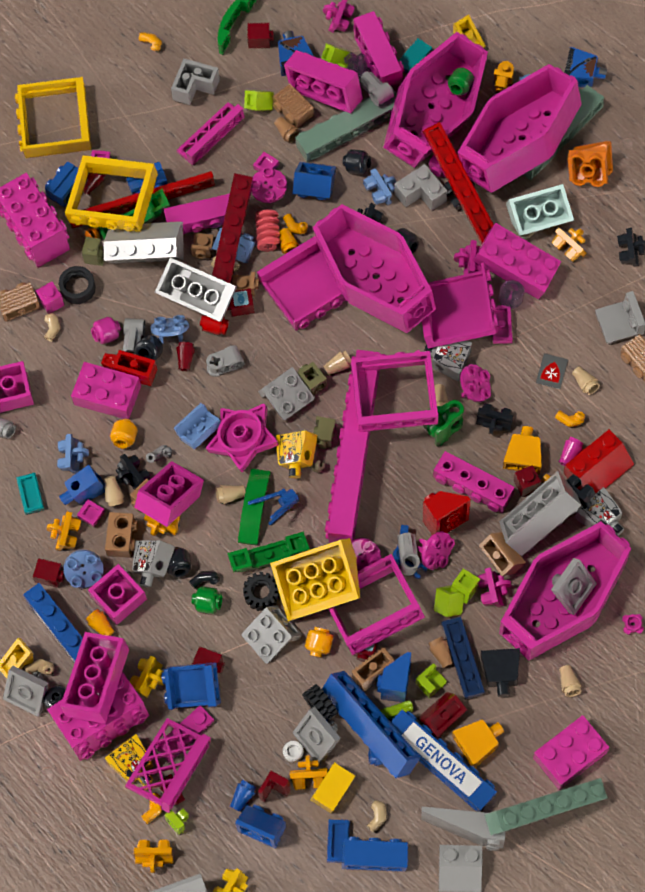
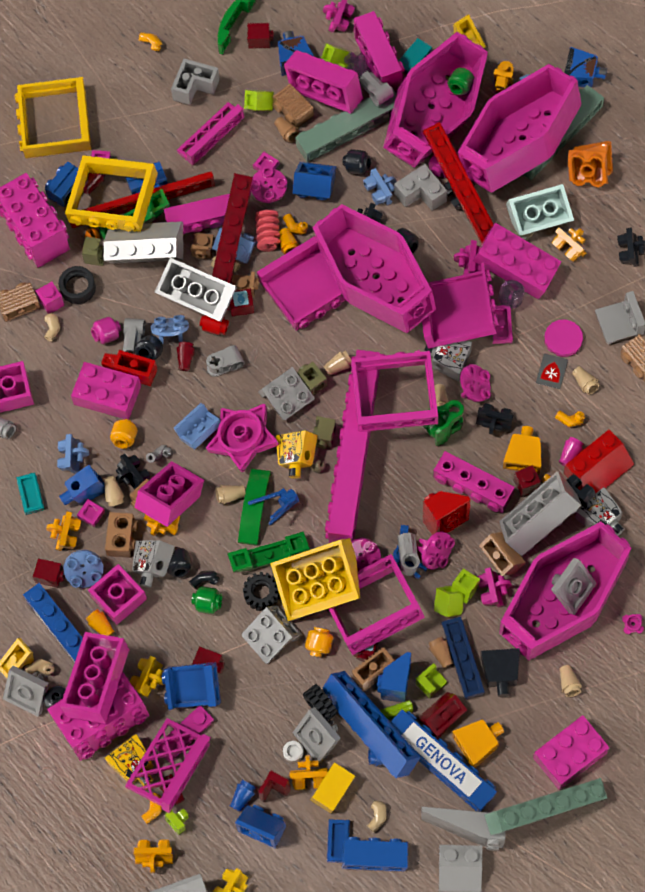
none -> dark pink tile [544,320,583,357]

